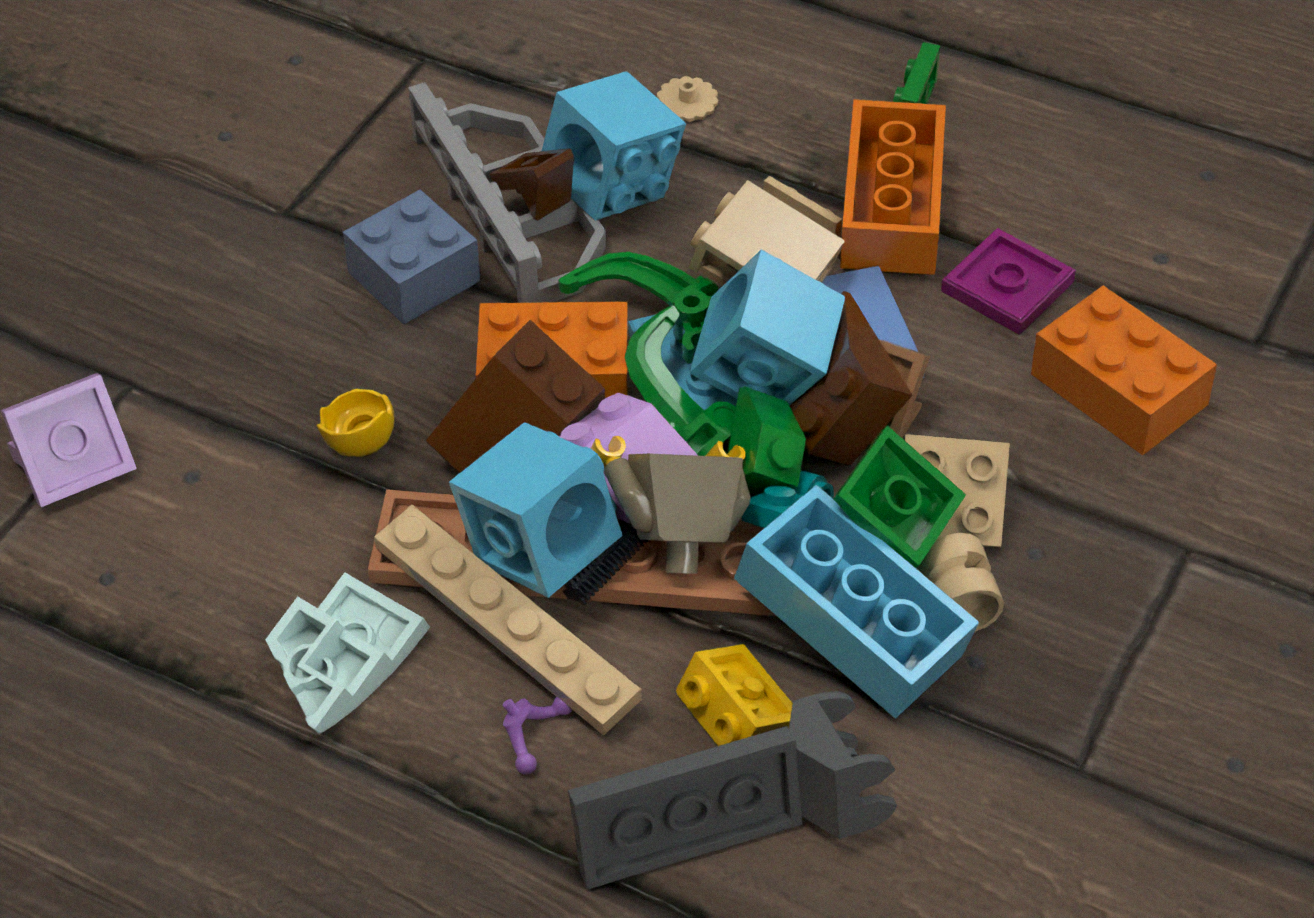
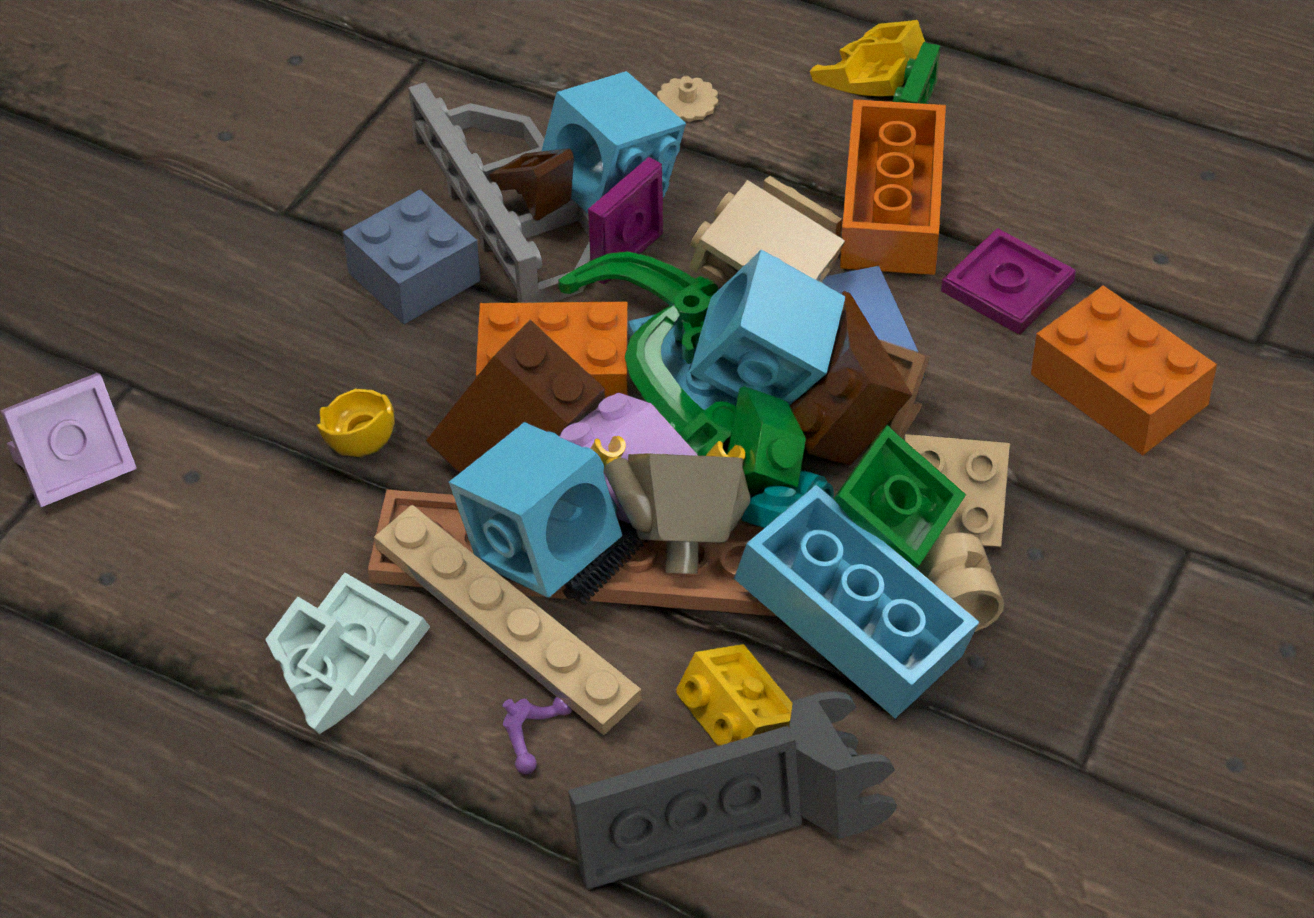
none -> magenta tile [588,157,663,285]
none -> yellow slope [810,20,925,96]

